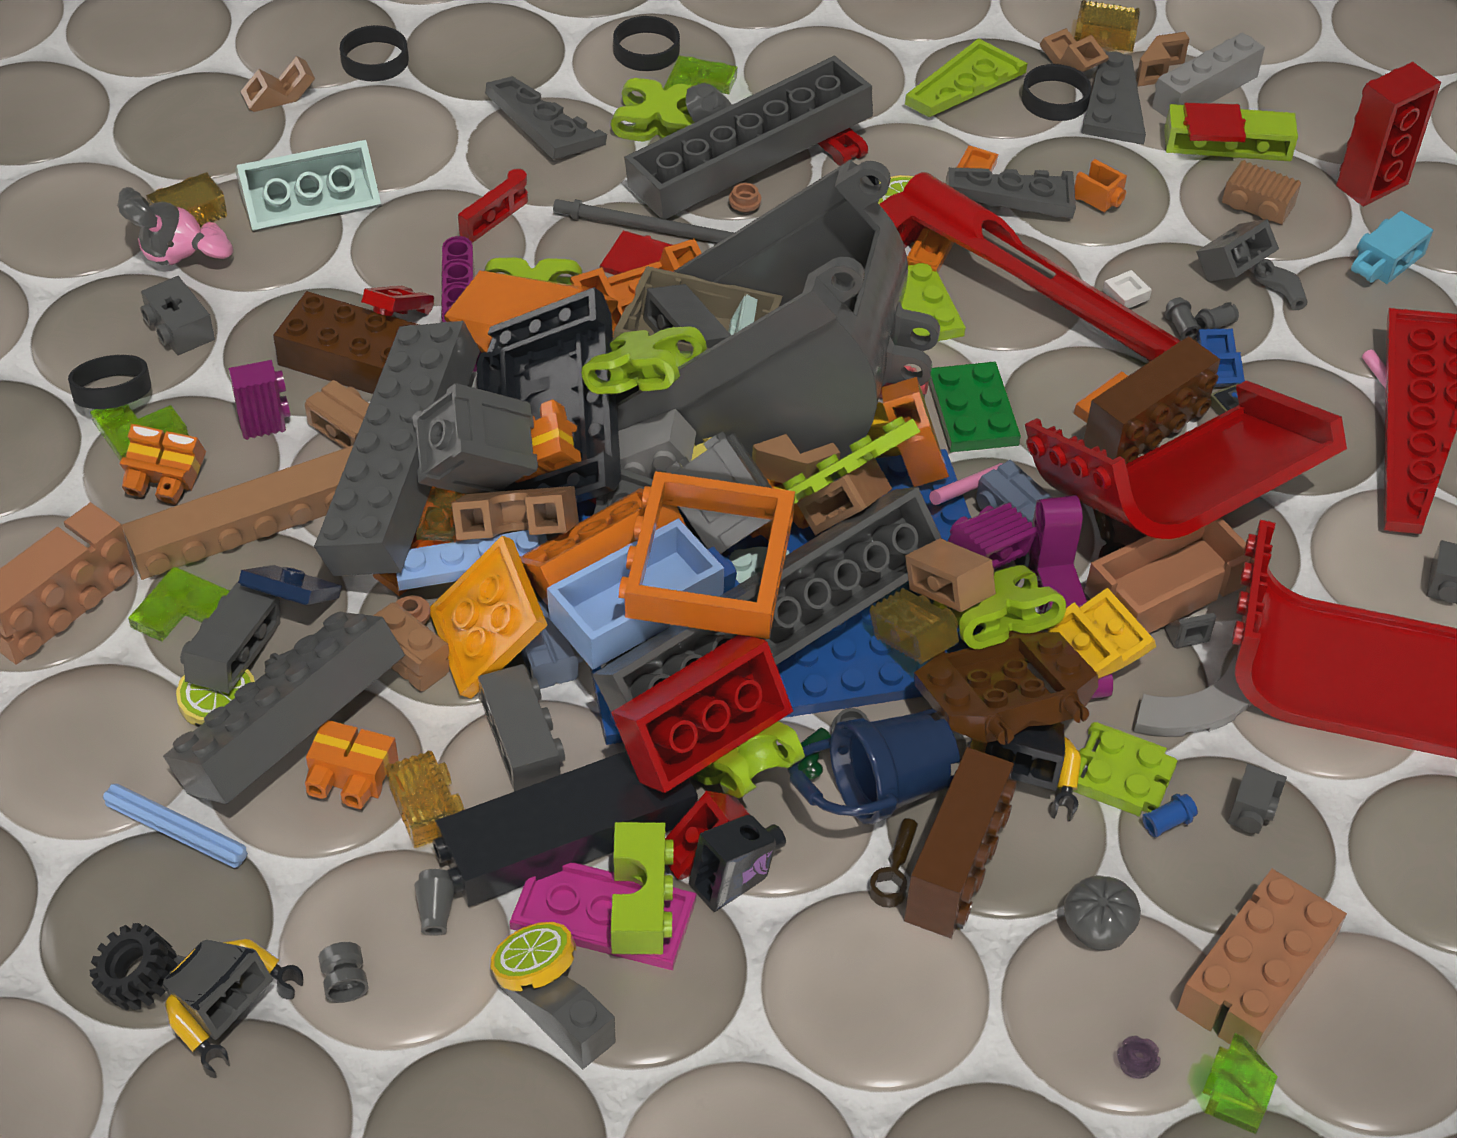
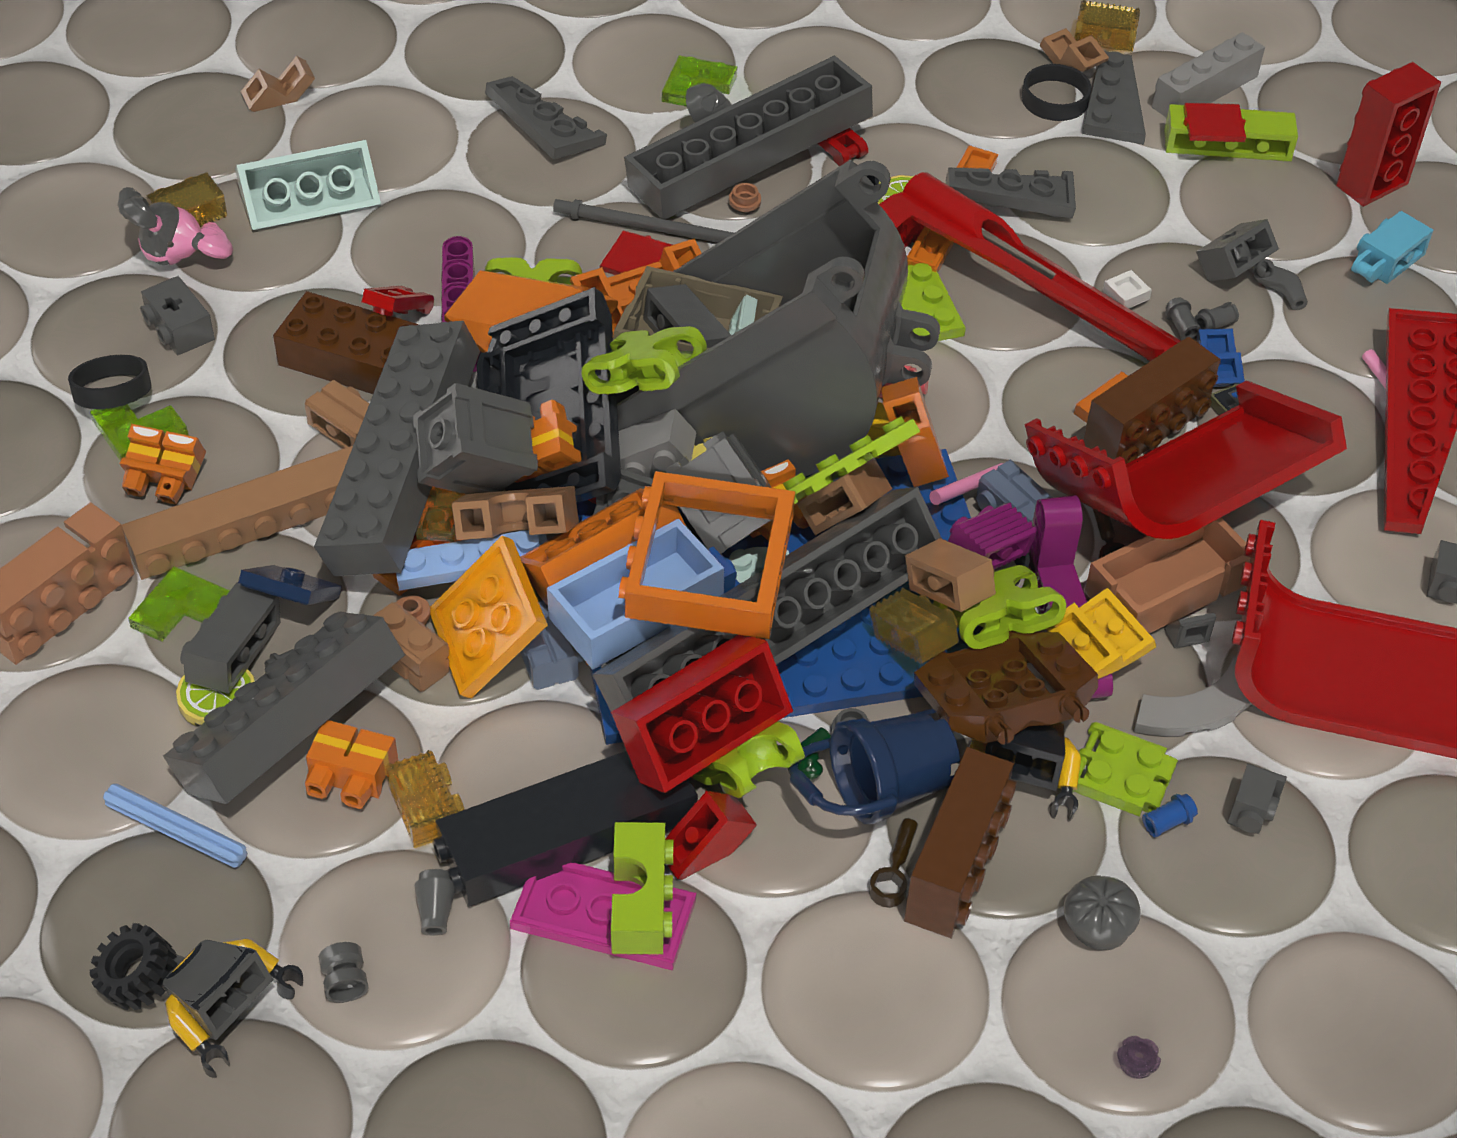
magenta brick [228,360,291,440] -> none
black tyre [340,25,409,82] -> none
red plate [458,169,528,243] -> none
dark grey brick [478,664,565,791] -> none
tile [491,922,576,991] -> none
dark grey slope [497,974,616,1070] -> none
lime piece [611,78,695,142] -> none
black tyre [613,16,680,71] -> none
black torso [688,814,786,912] -> none
medium nougat slope [752,434,841,483] -> none
lime wing [905,38,1028,117] -> none
green plate [928,362,1021,453] -> none
orange window [1074,159,1127,212] -> none
medium nougat slope [1136,32,1190,87] -> none
nougat piece [1177,868,1347,1059] -> none
clear neon green slope [1202,1033,1278,1134] -> none
medium nougat brick [1222,160,1301,225] -> none

